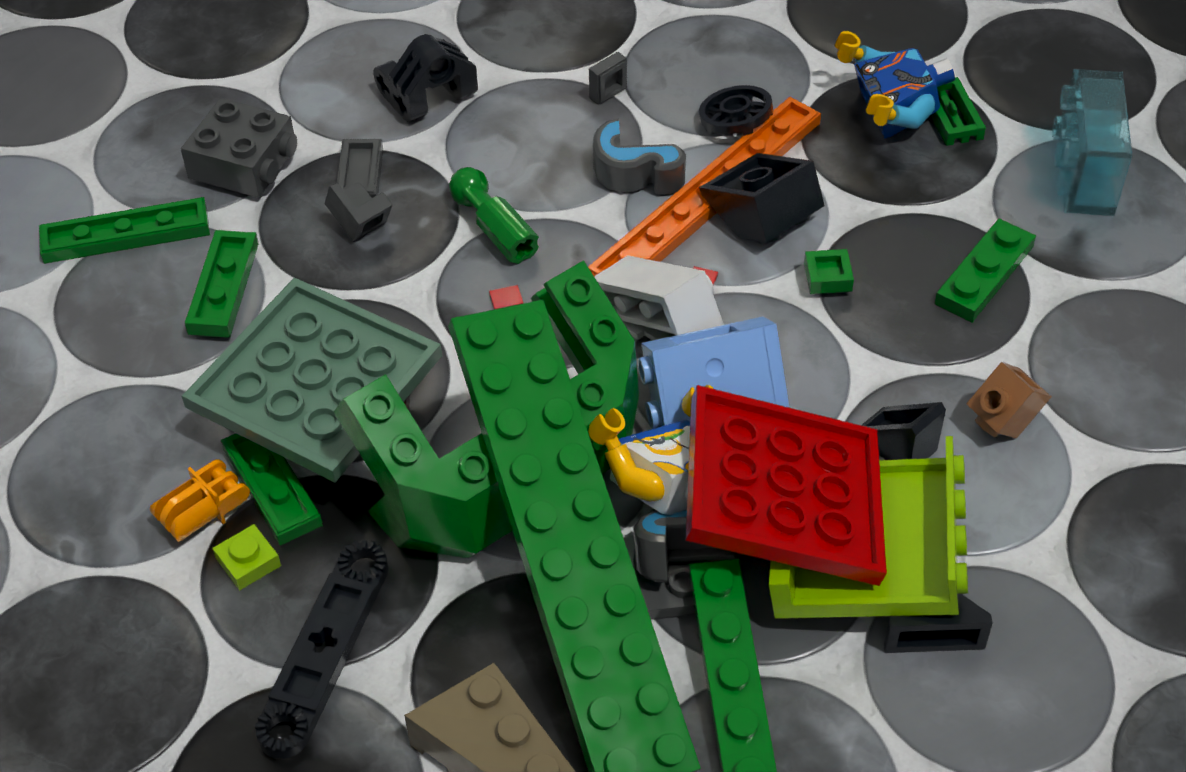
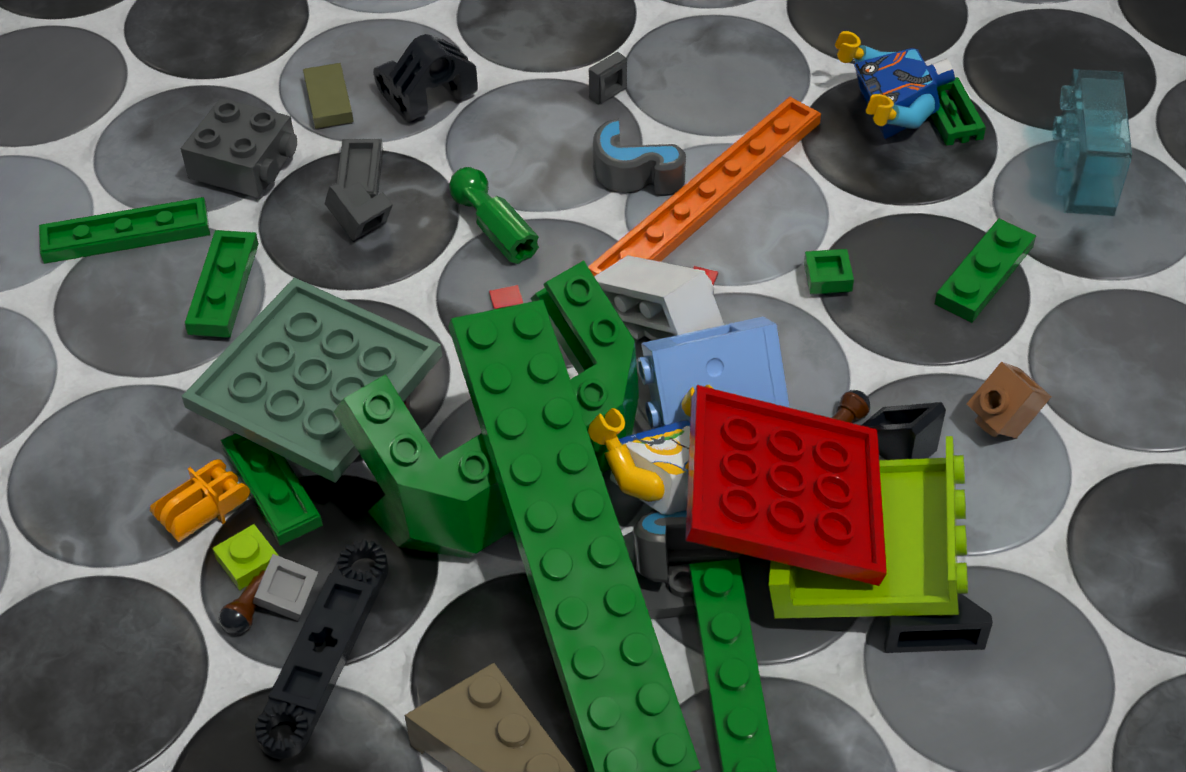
black wheel [699,85,773,136] -> none
black slope [699,153,825,244] -> none
none -> piece [219,570,265,635]
none -> light grey plate [252,554,318,621]
none -> olive tile [303,63,354,129]
none -> reddish brown piece [832,390,870,423]

